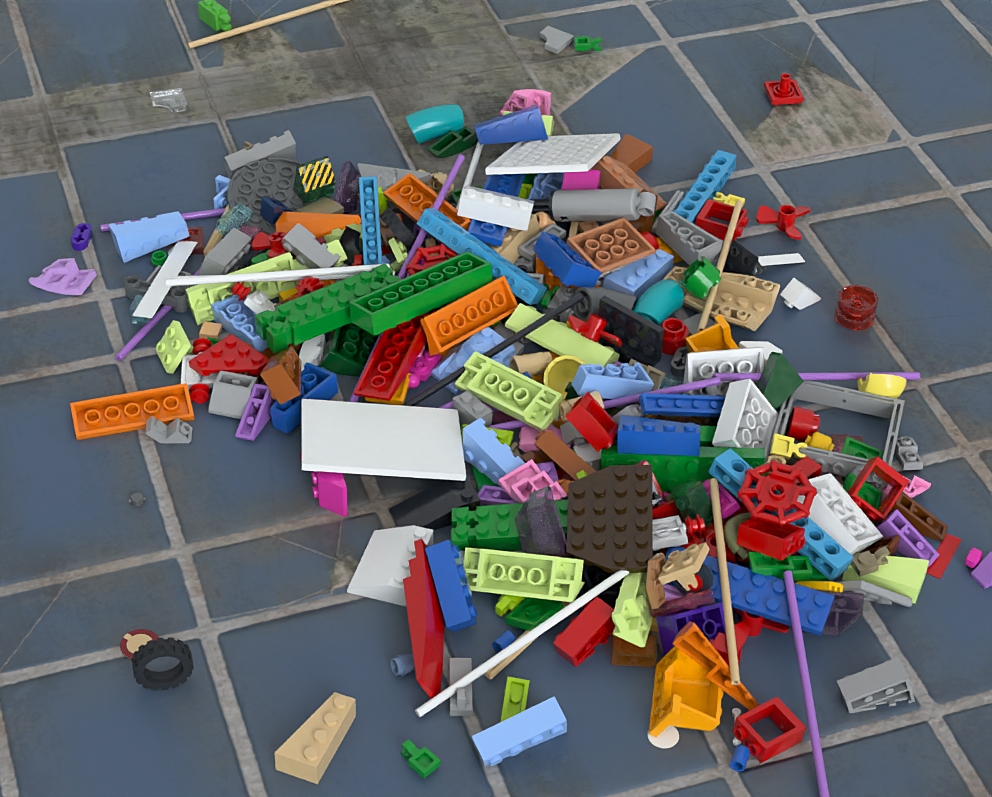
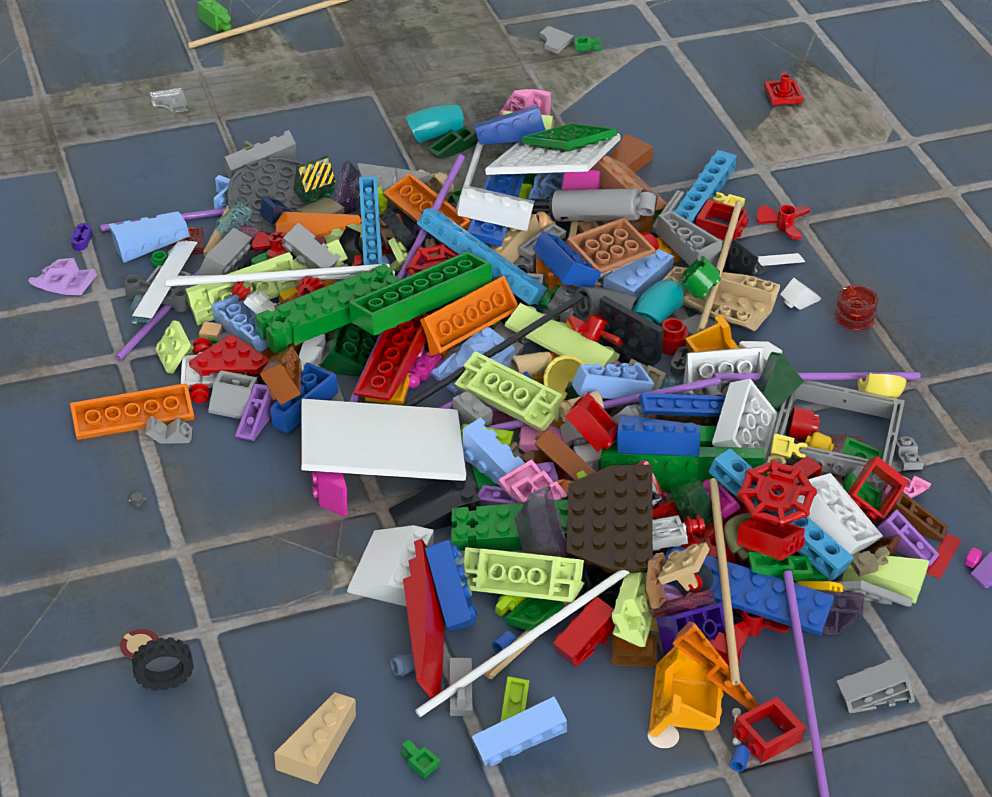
none -> green plate [521,123,617,151]

